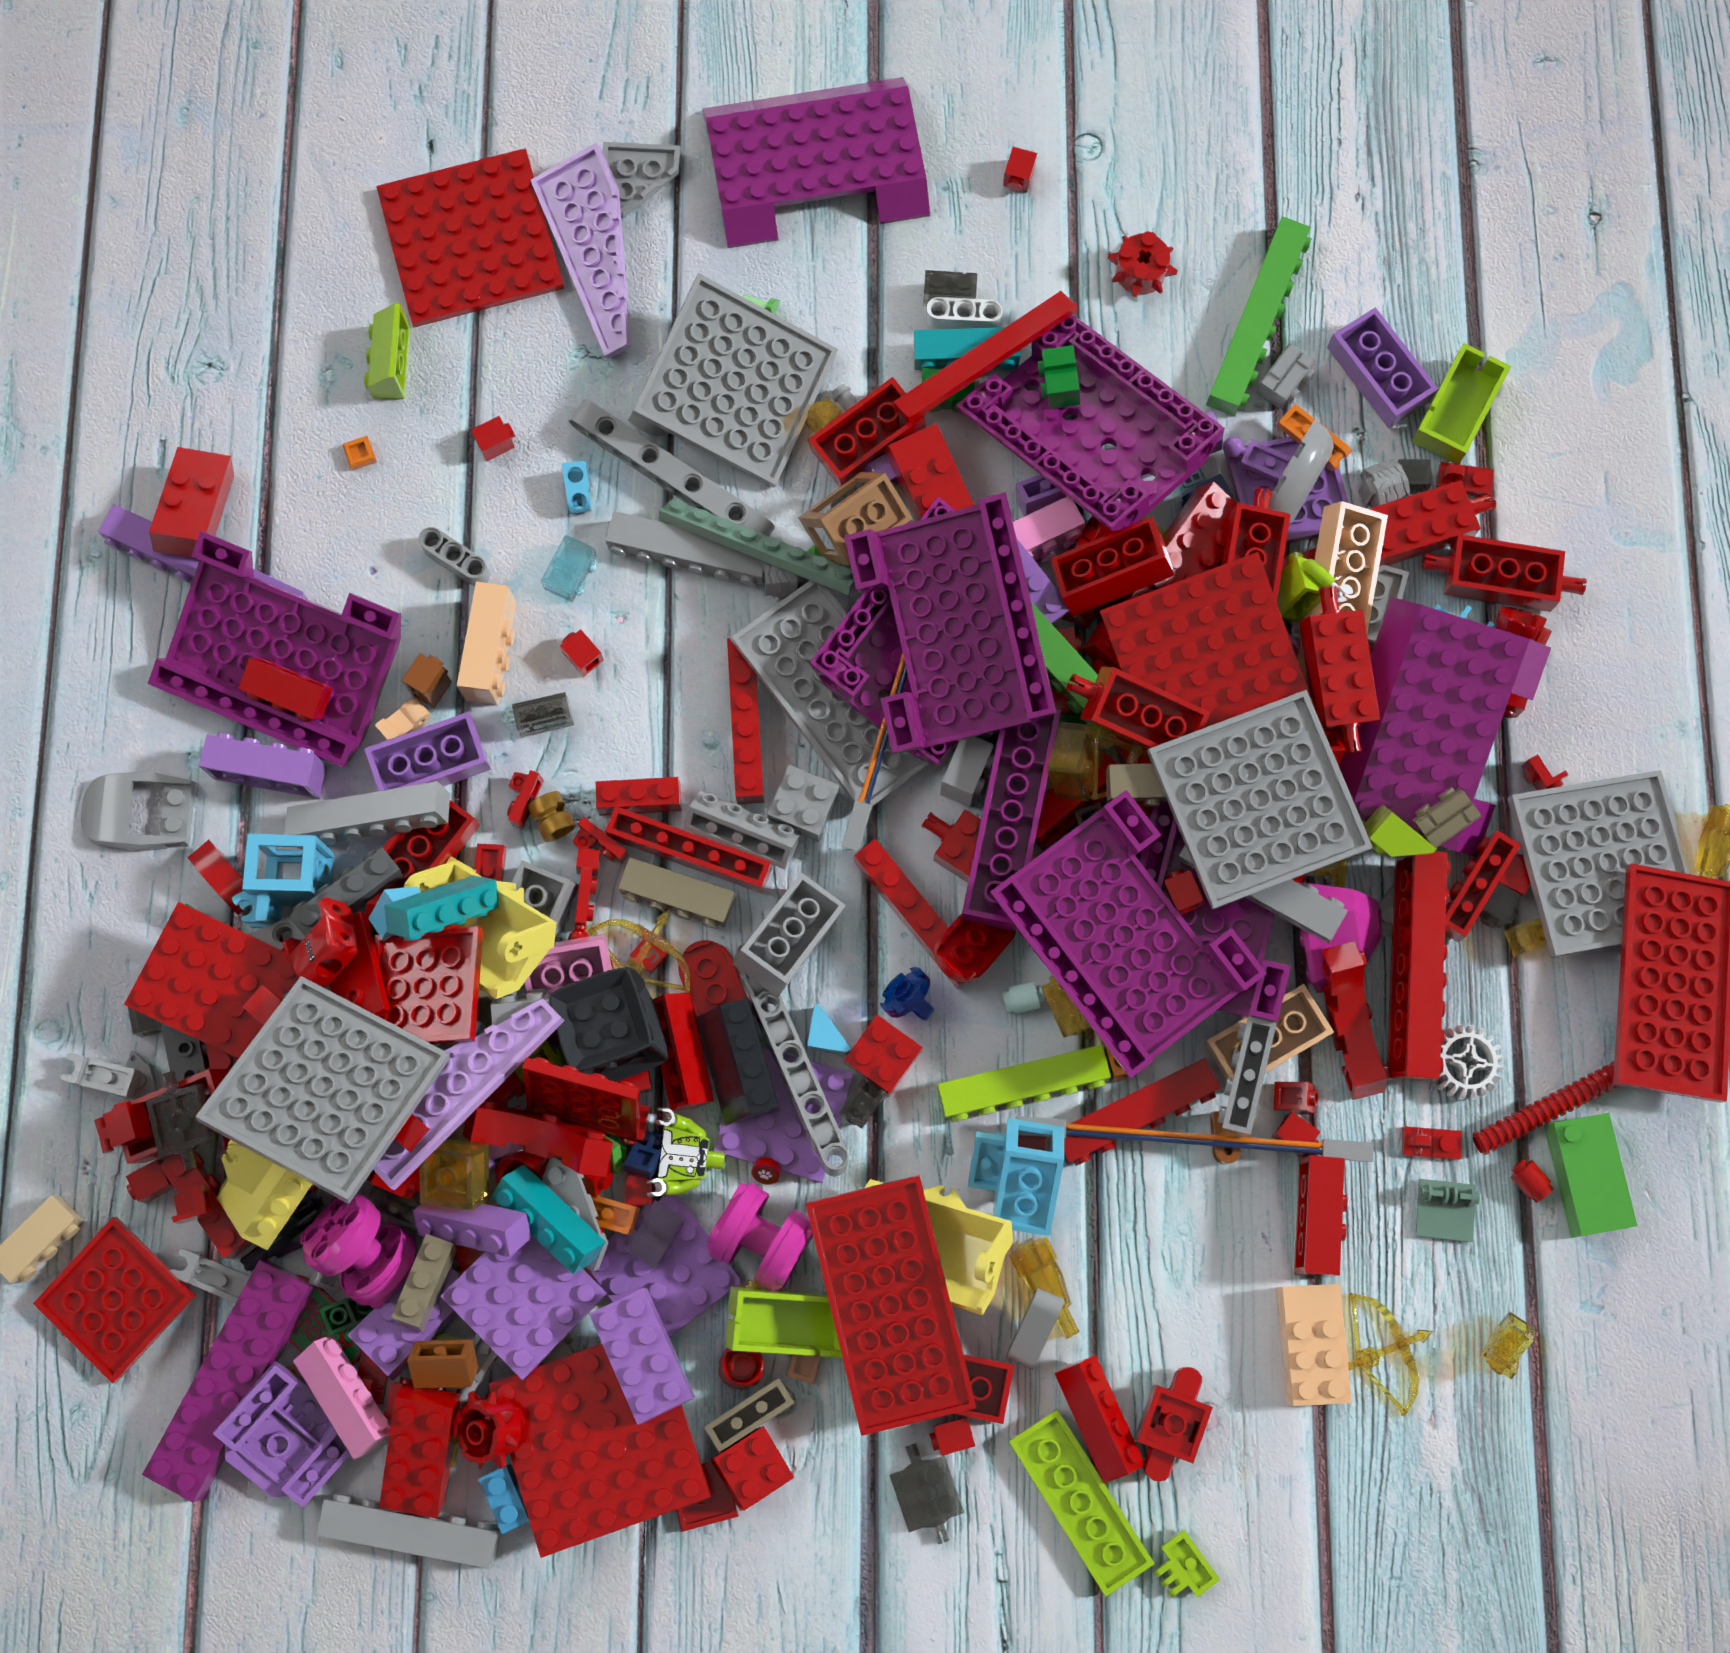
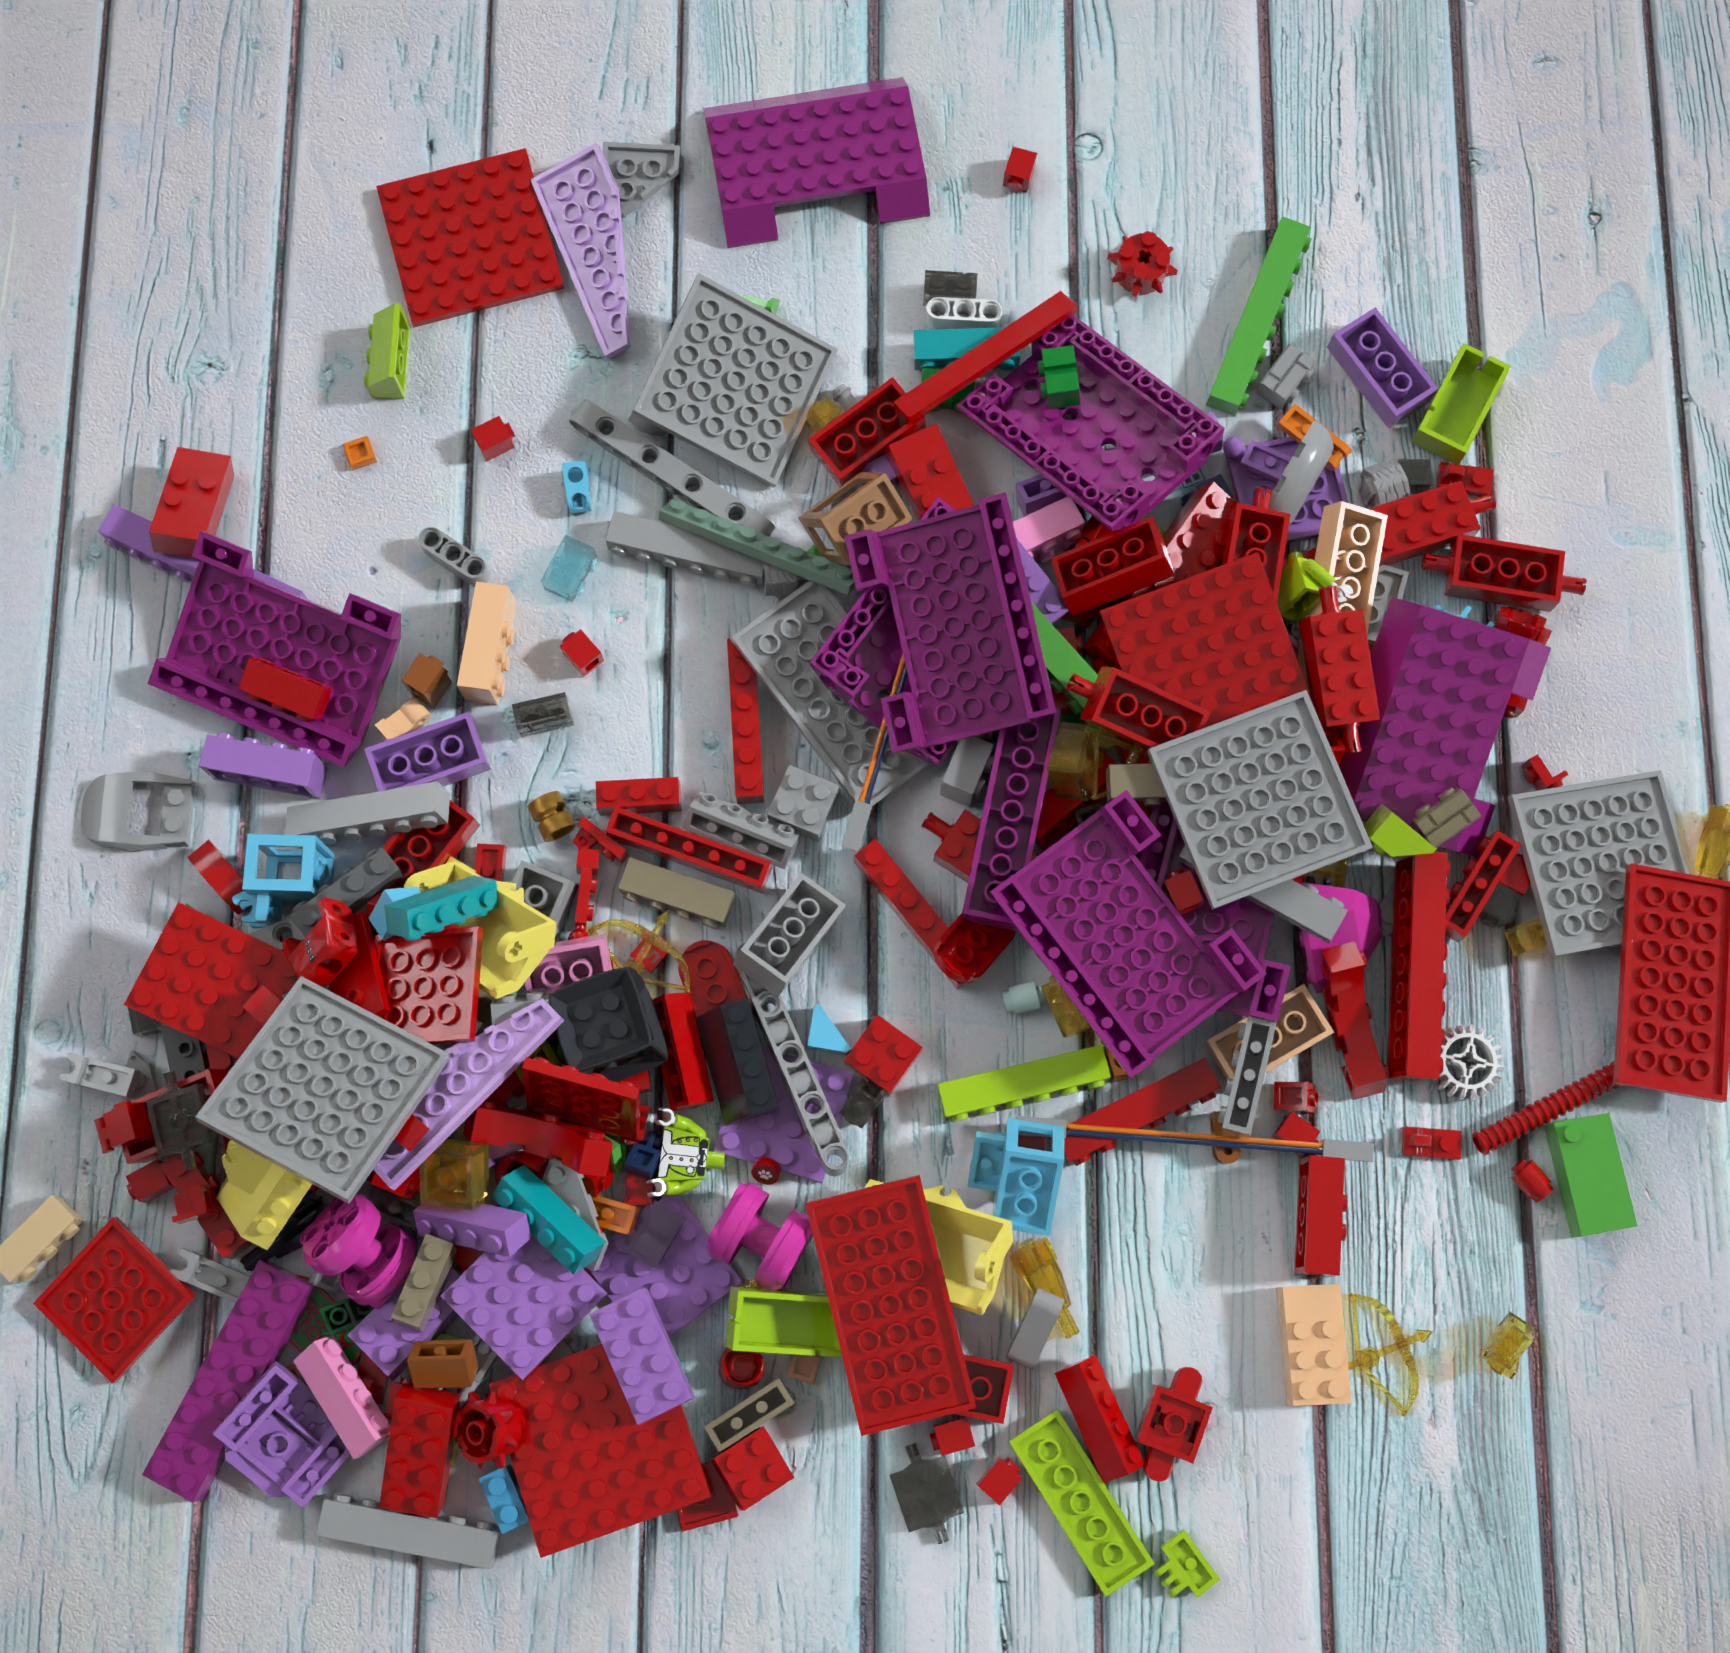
red hinge [507,770,544,830] -> none
clear blue tile [880,967,935,1021] -> none
sand green hinge [1416,1179,1480,1242] -> none
none -> red brick [976,1457,1022,1506]

